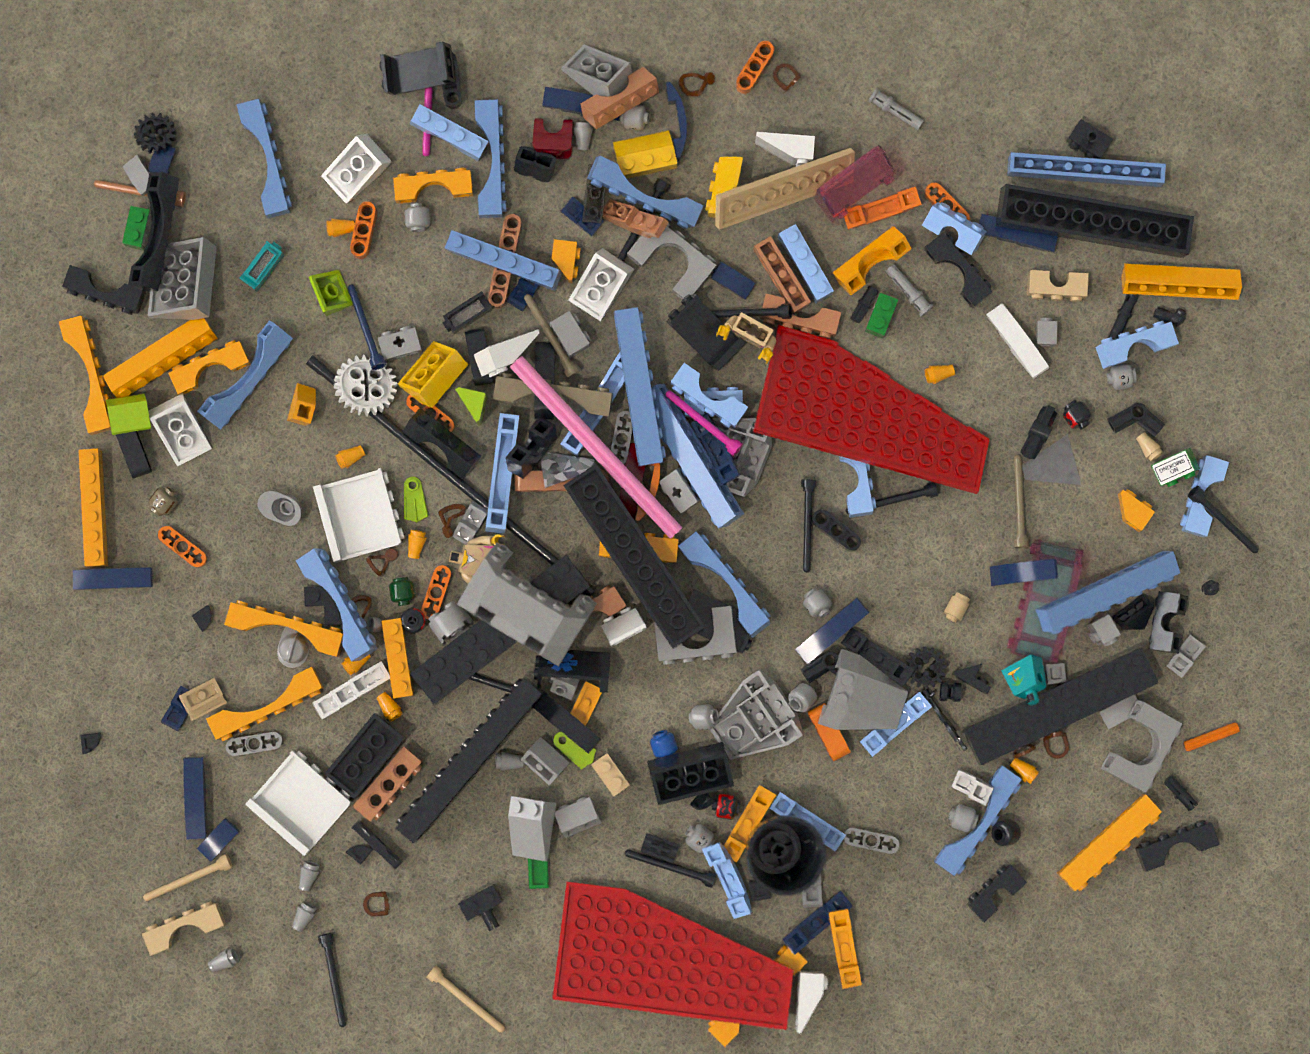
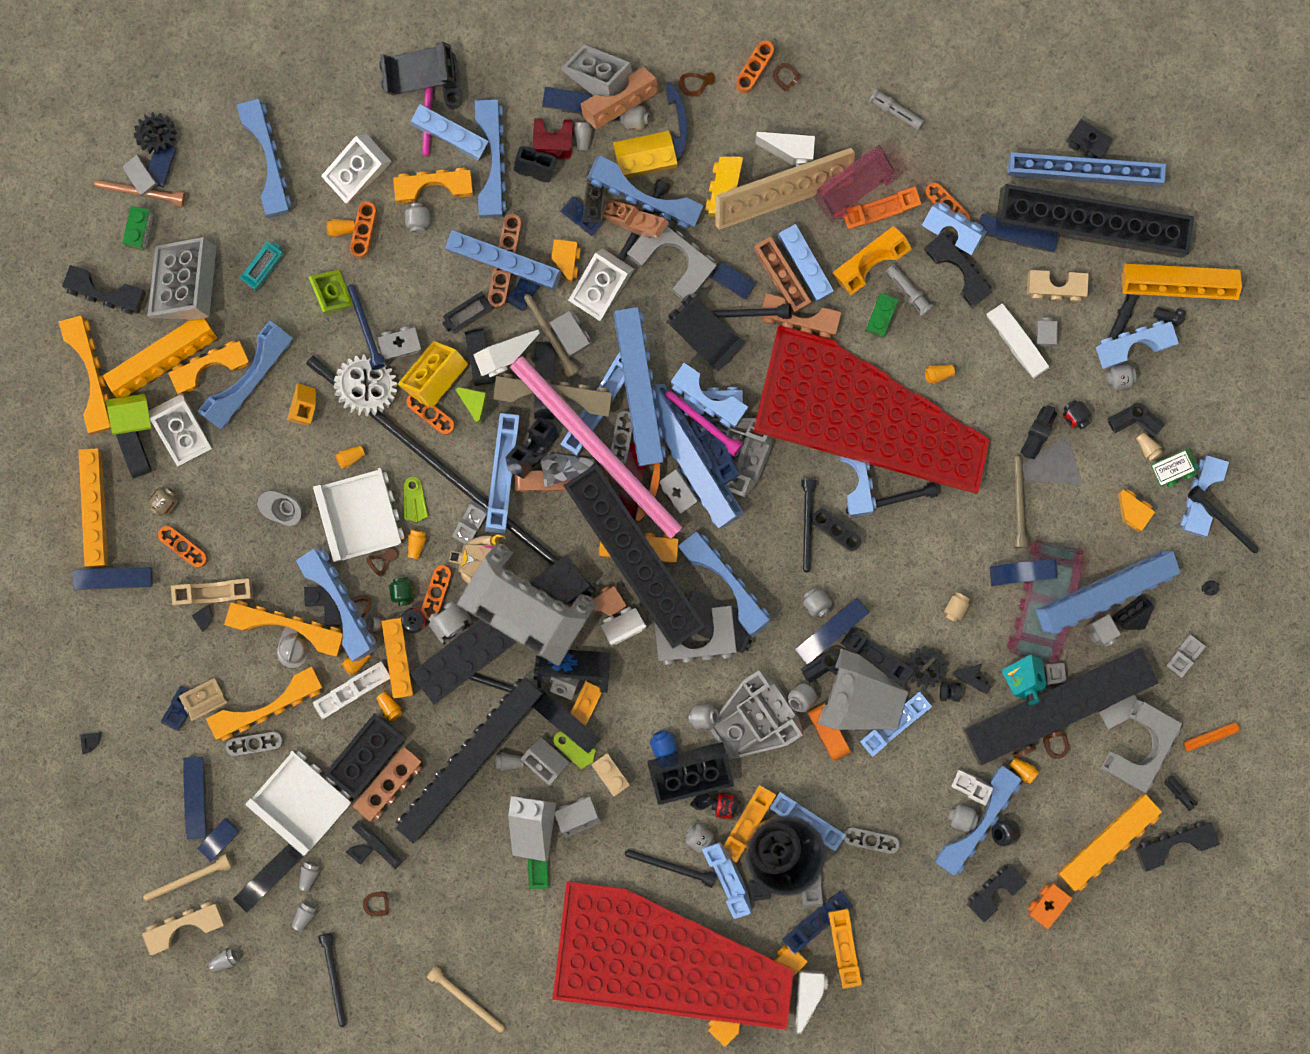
black arch [128,172,180,291] -> none
black arch [403,408,481,479] -> none
reddish brown piece [438,504,466,538] -> none
black brick [458,884,503,931] -> none
black hips [640,833,680,863] -> none
tan torso [716,312,776,364] -> none
black axle [850,286,879,323] -> none
black piece [921,689,967,751] -> none
arch [1149,591,1188,654] -> none
none -> tan arch [171,579,254,606]
none -> black slope [233,844,303,913]
none -> orange brick [1027,883,1072,929]

